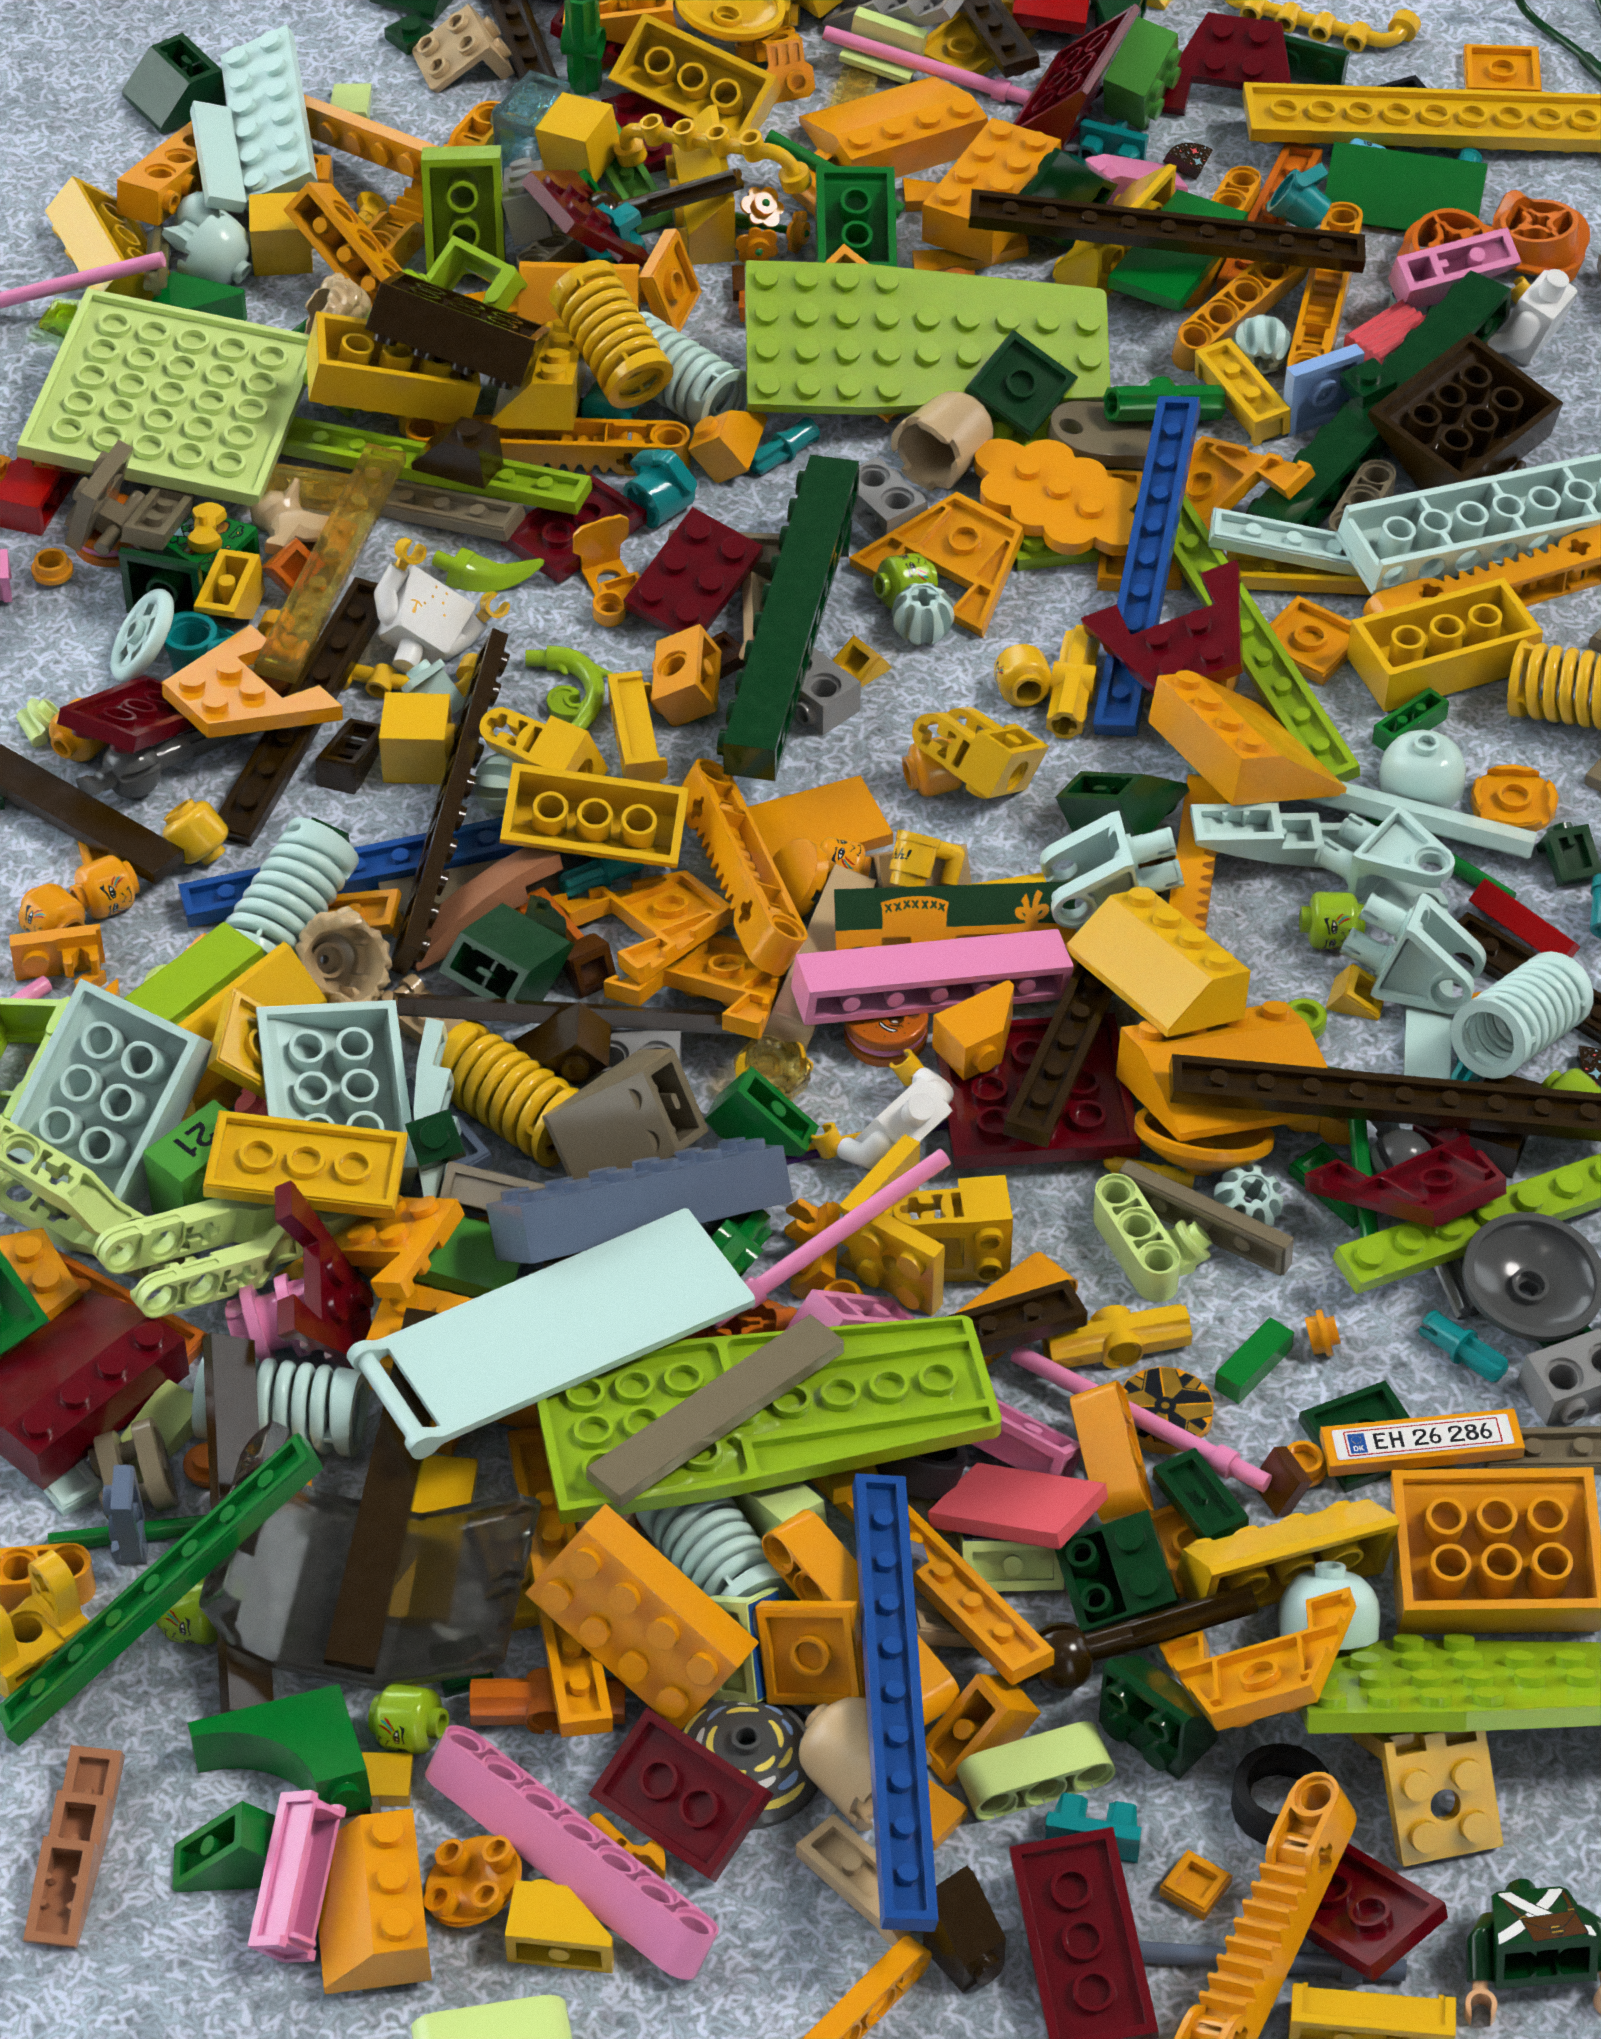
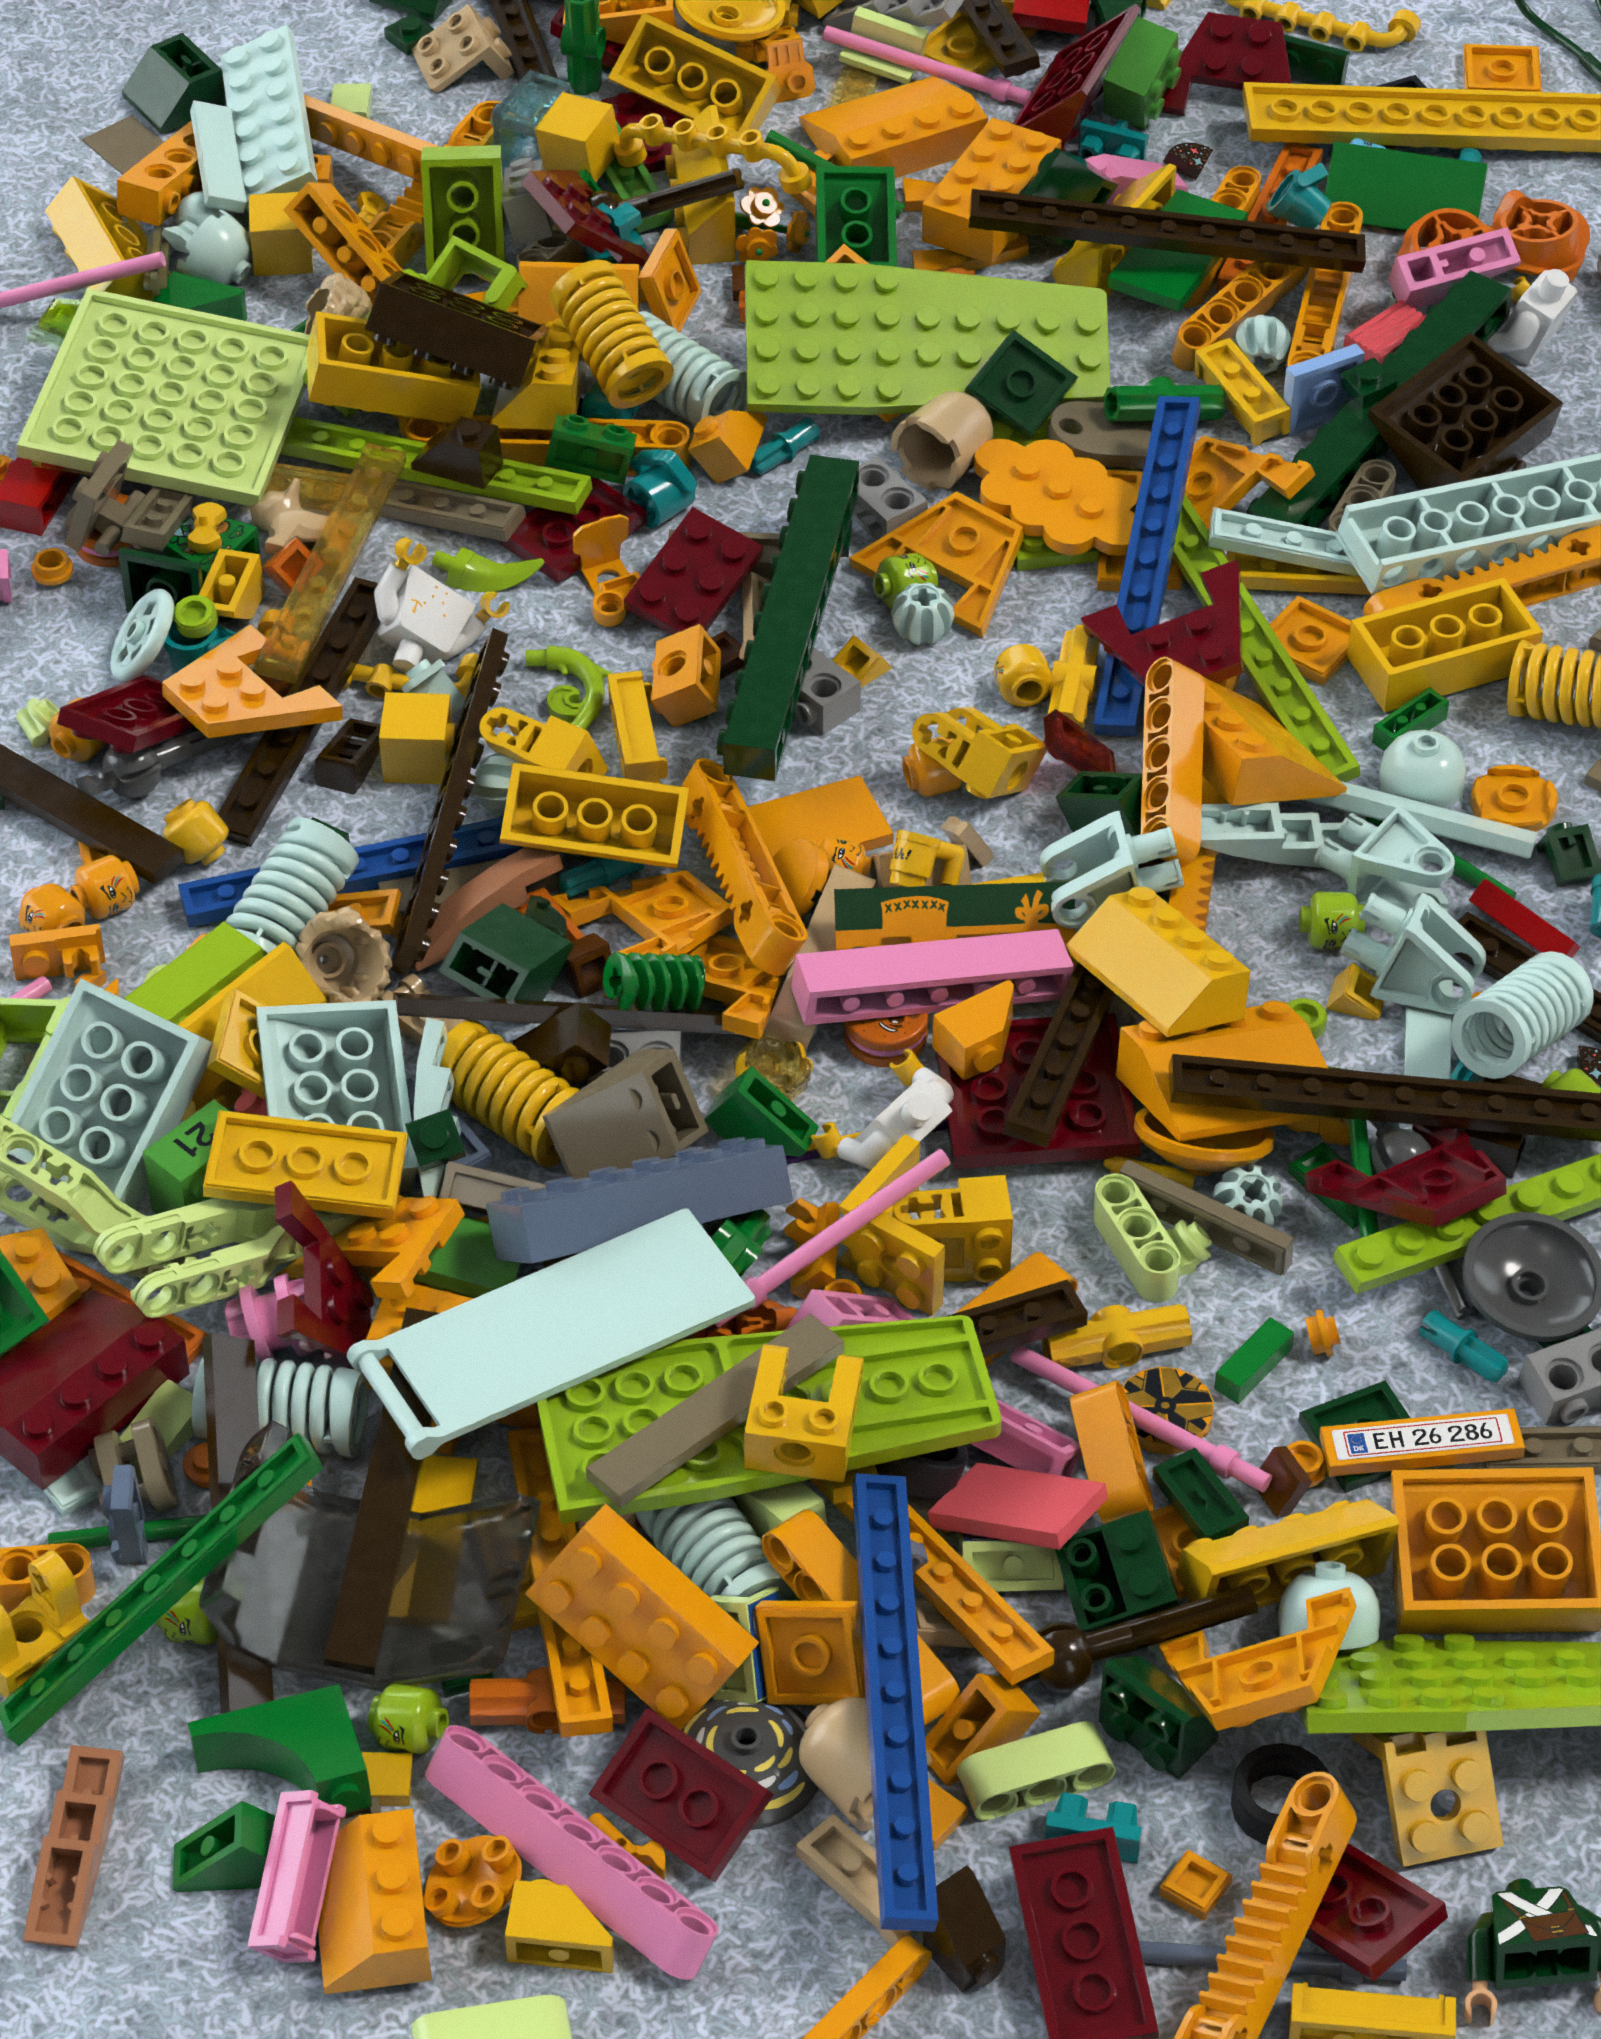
none -> dark tan window [82,115,164,175]
none -> lime tile [173,595,218,638]
none -> green bracket [545,414,637,485]
none -> green piece [602,952,706,1012]
none -> yellow brick [744,1344,864,1483]
none -> tan tile [940,816,994,867]
none -> clear red plate [1043,709,1116,774]
none -> light orange beam [1141,657,1205,868]

